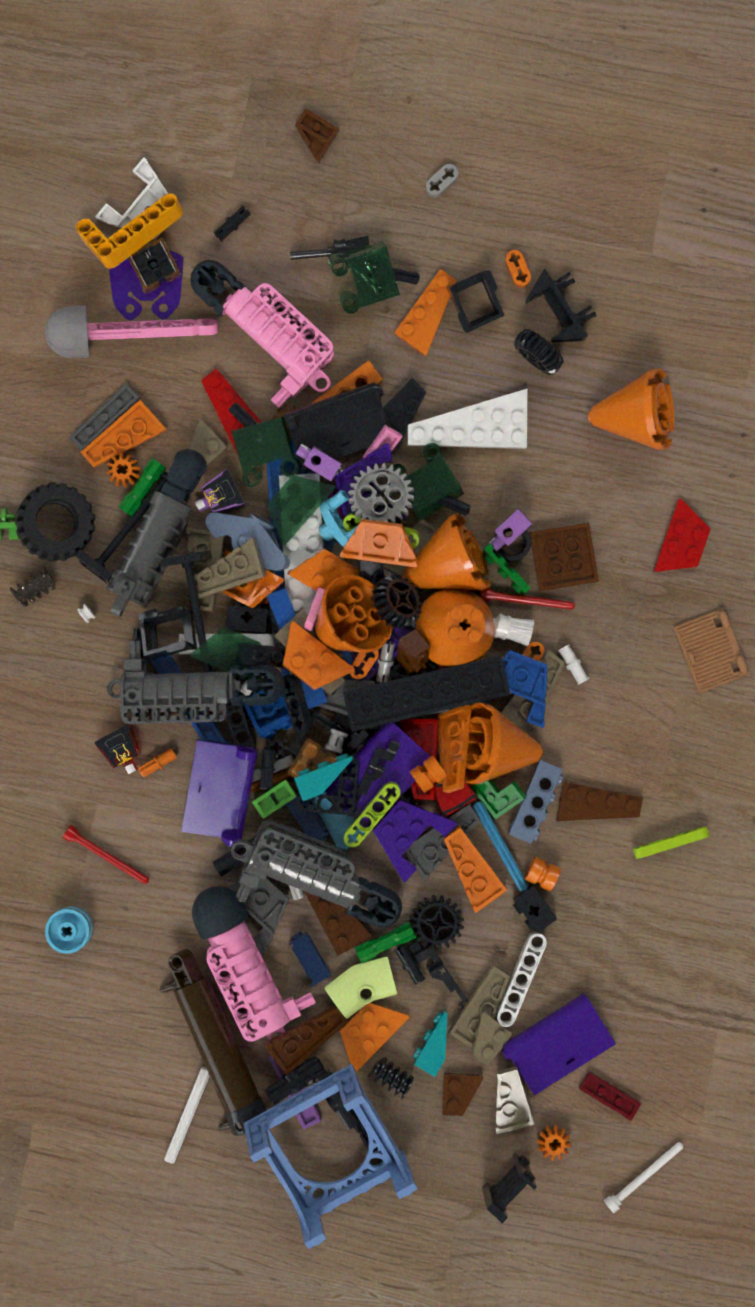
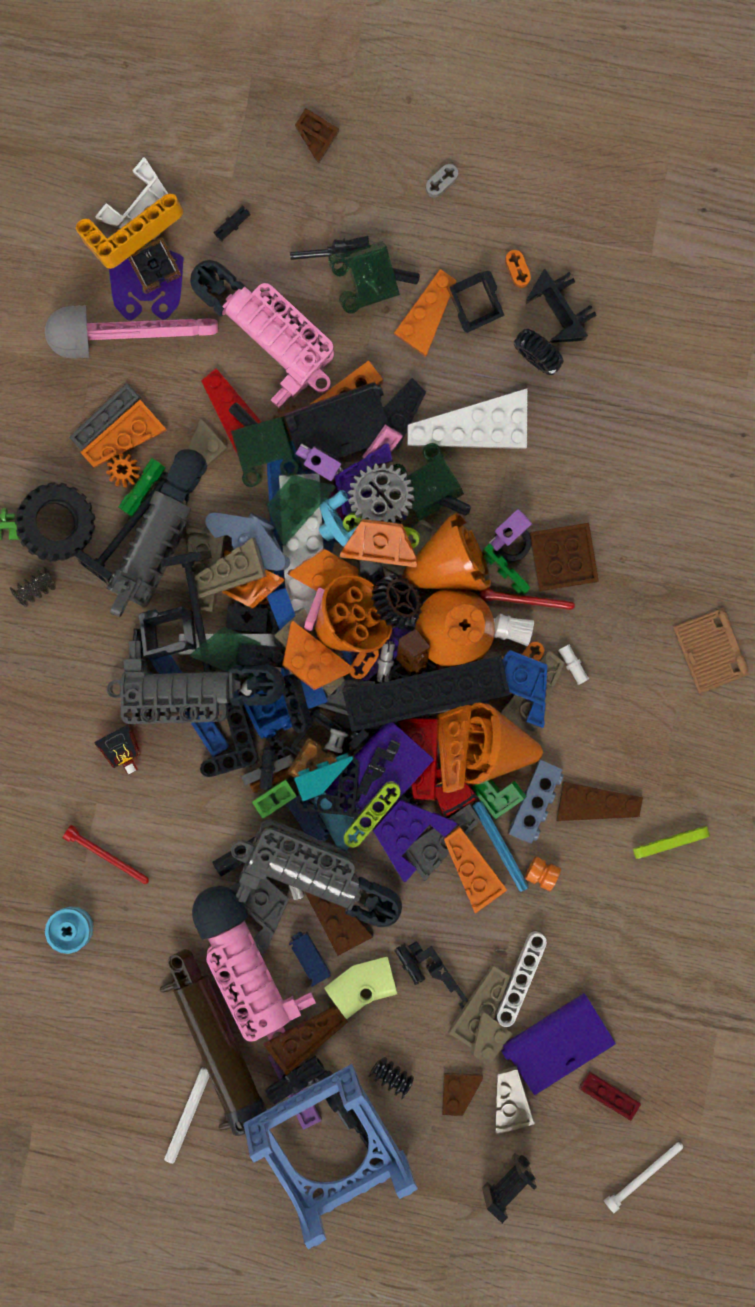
white bush [77,603,96,623] -> none
orange axle [138,747,178,777] -> none
door [181,739,258,847] -> none
torso [194,469,245,513] -> none
orange wing [340,1002,410,1072] -> none
green axle [354,922,416,963] -> none
orange wheel [409,755,448,793] -> none
black gear [410,895,464,950] -> none
teal slope [412,1009,447,1077] -> none
black brick [513,885,557,933] -> none
orange gear [537,1125,571,1161] -> none
orange cone [588,368,674,450] -> none
red wing [653,499,711,572] -> none

